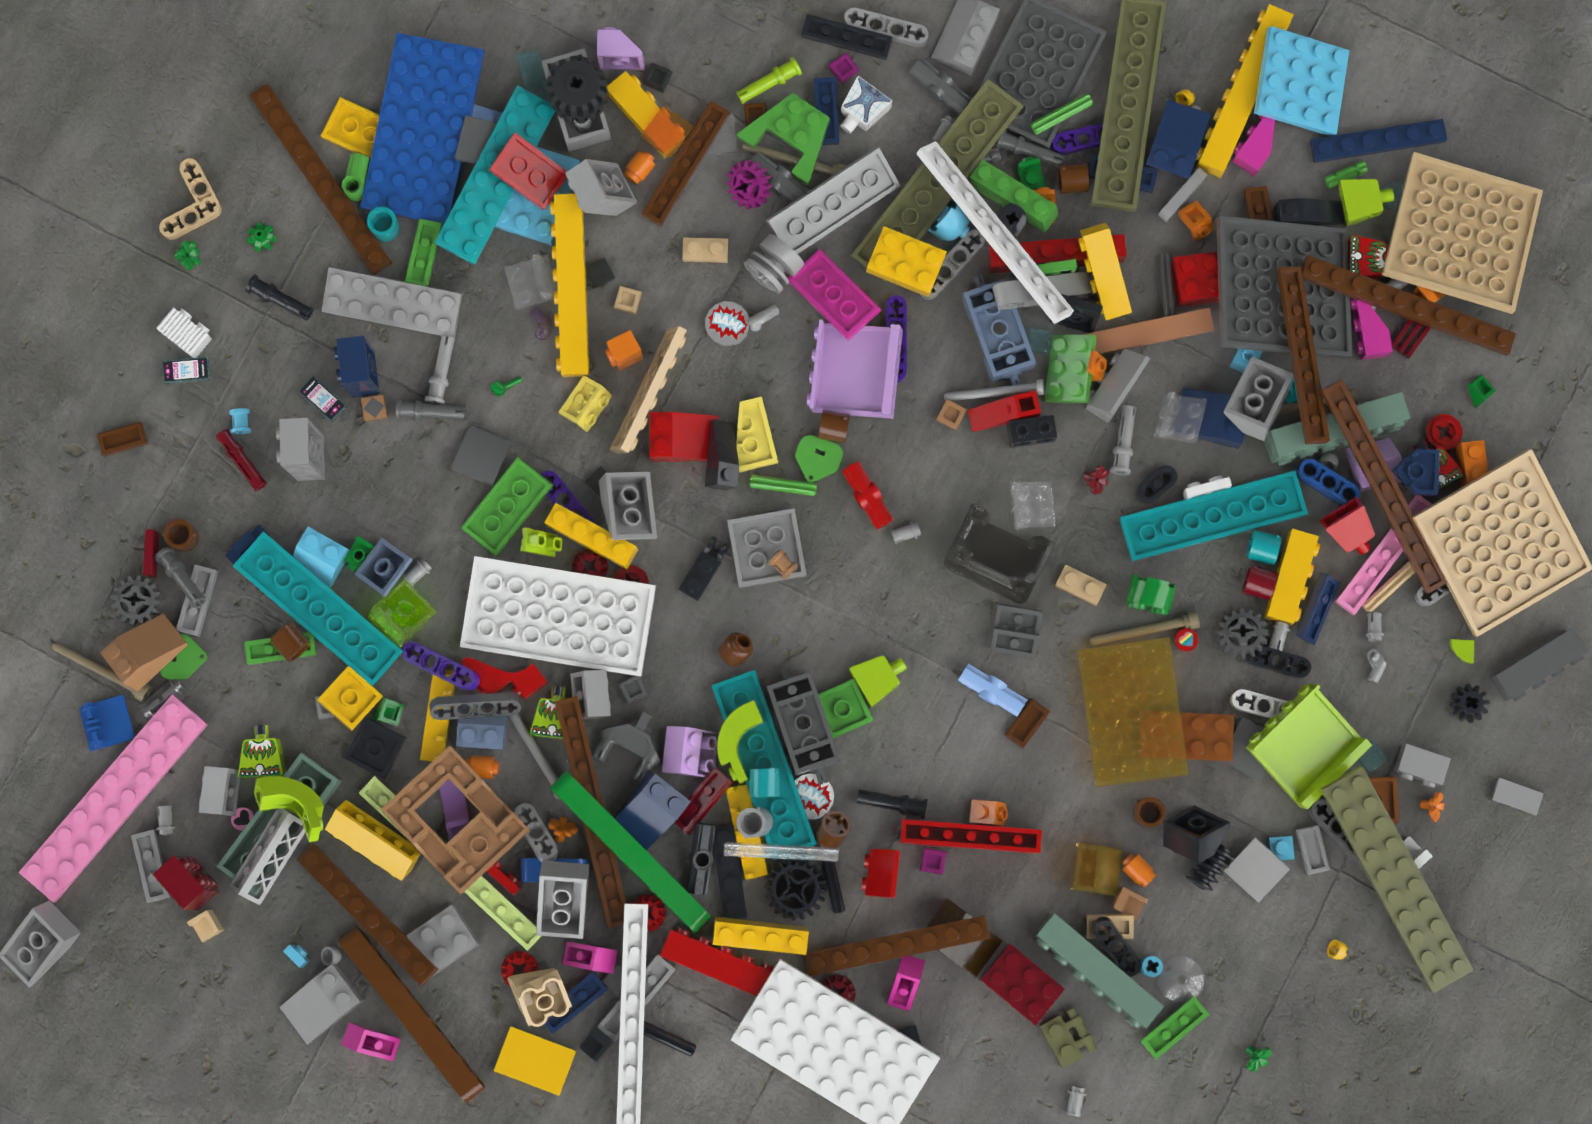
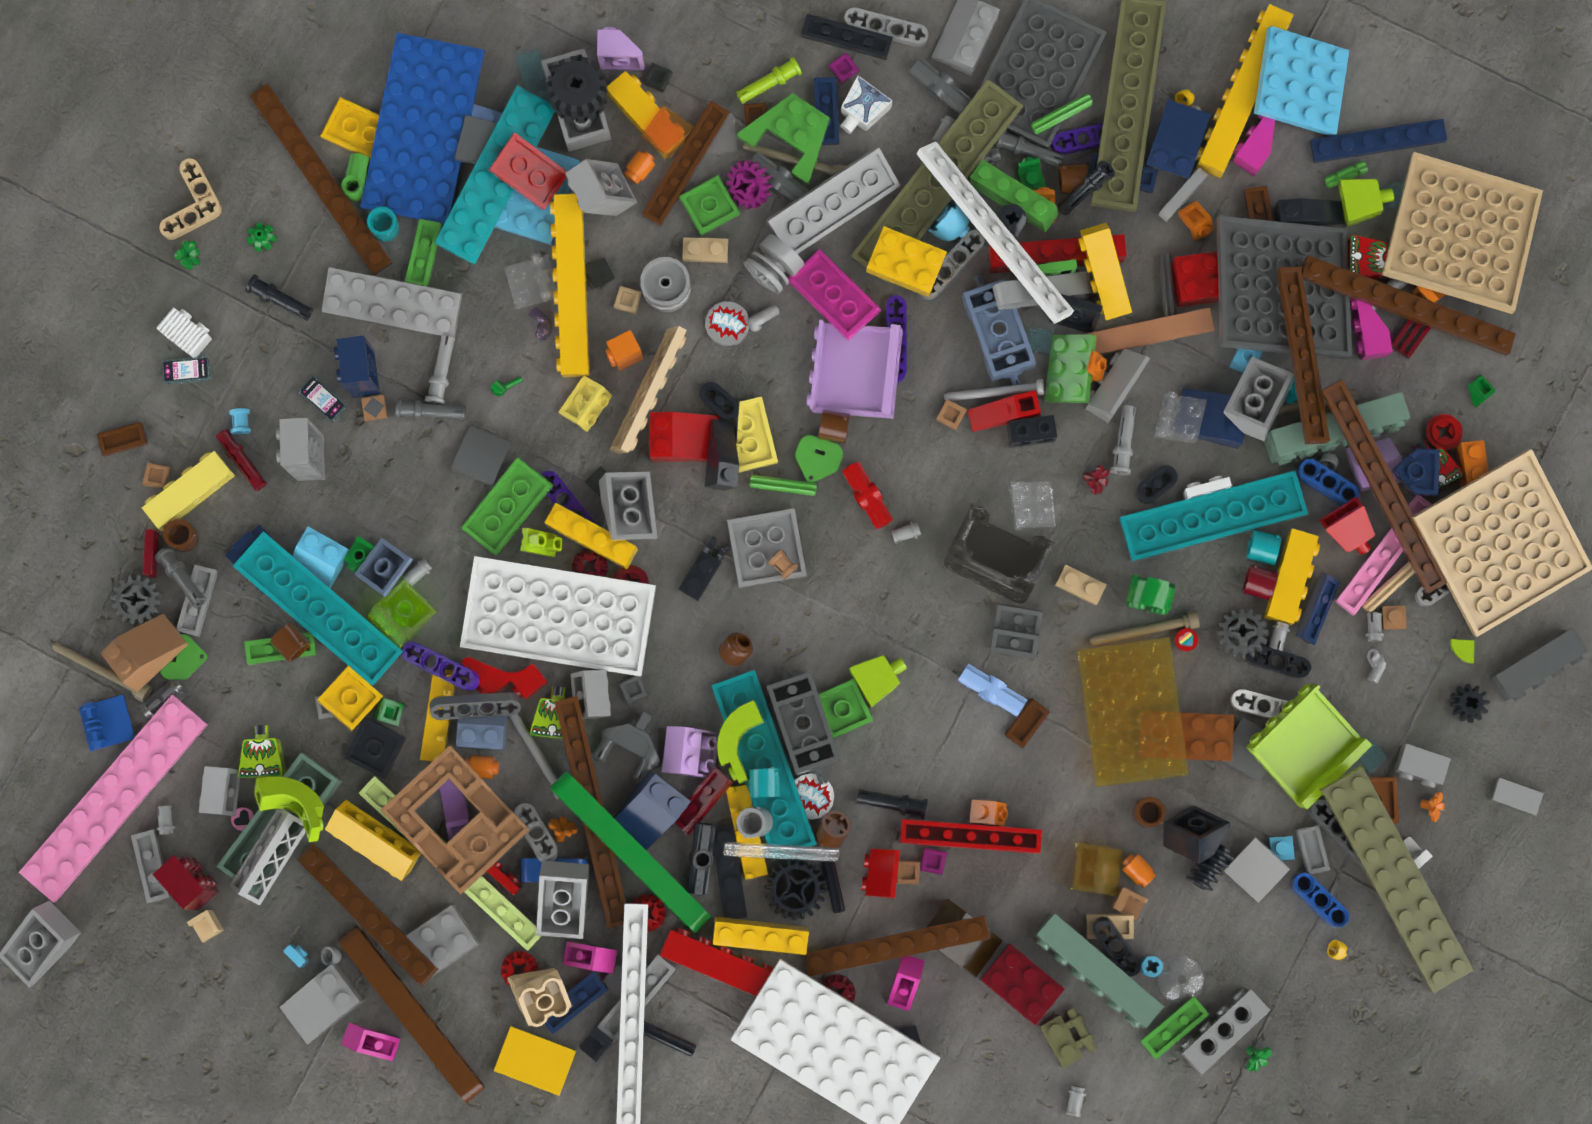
none -> light yellow brick [142,451,236,532]
none -> medium nougat tile [142,463,171,489]
none -> light grey wheel [640,257,691,312]
none -> bright green plate [679,175,740,236]
none -> black plate [700,382,739,421]
none -> medium nougat tile [897,860,920,885]
none -> black pin [1058,161,1115,216]
none -> light grey brick [1180,989,1270,1074]
none -> blue beam [1290,873,1349,927]
none -> medium nougat plate [1381,606,1406,630]

